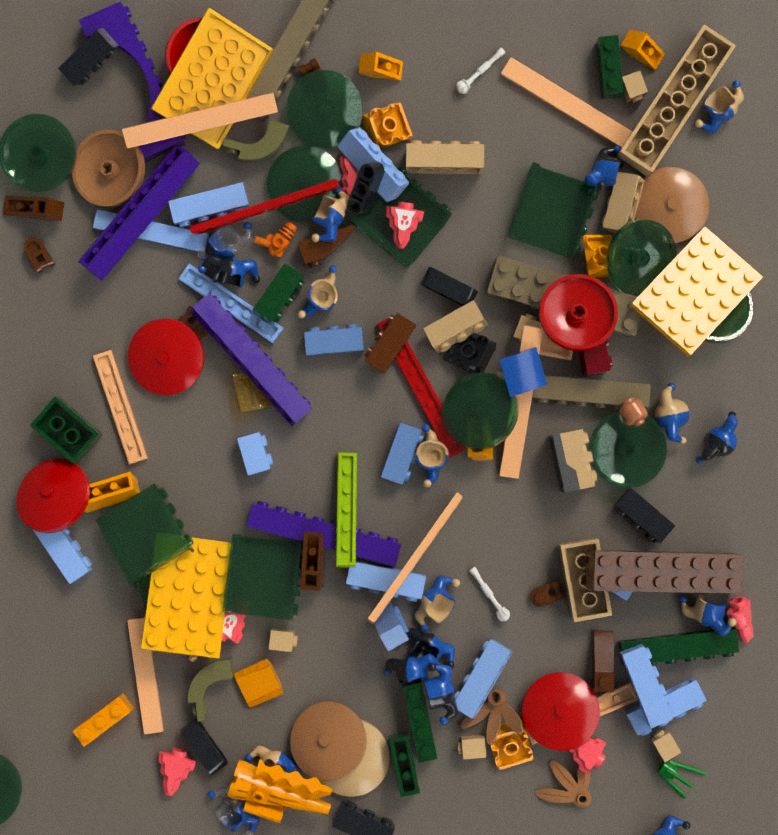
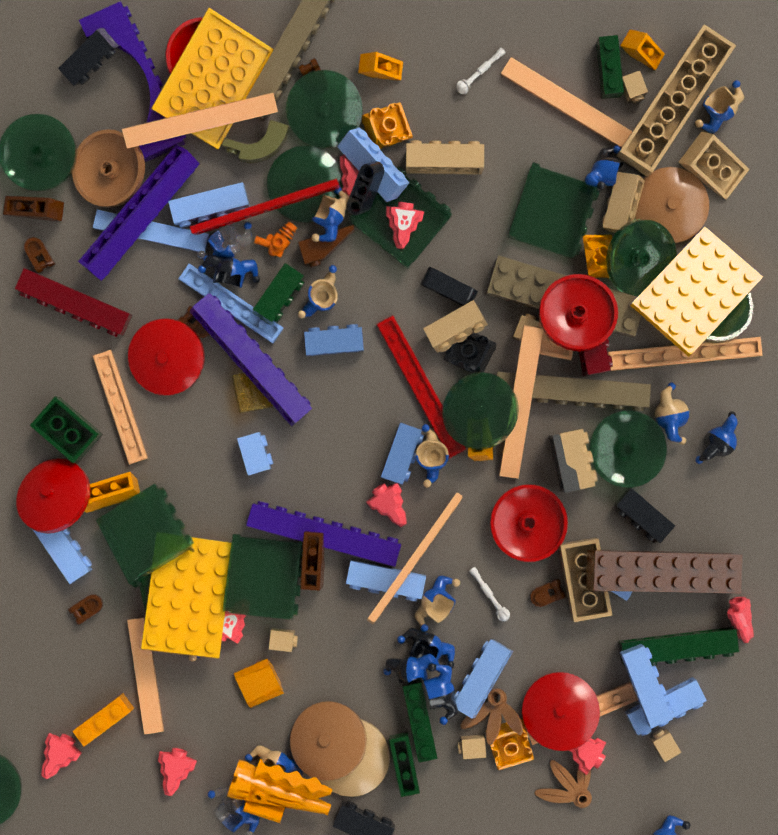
black beam [180,718,228,775] -> none
olive arch [188,657,234,722] -> none
lime tile [336,452,357,568] -> none
reddish brown brick [364,313,416,374] -> none
medium blue brick [370,601,409,651] -> none
blue slope [499,347,547,397] -> none
reddish brown slope [591,630,615,692] -> none
nougat head [619,397,648,428] -> none
green plant [657,759,706,798] -> none
piece [679,594,737,636] -> none
none -> dark red brick [15,268,133,337]
none -> coral rock [41,733,82,779]
none -> reddish brown plate [68,594,103,625]
none -> coral rock [366,483,407,527]
none -> red dish [490,484,568,562]
none -> light nougat tile [608,337,763,371]
none -> tan slope [679,132,749,200]

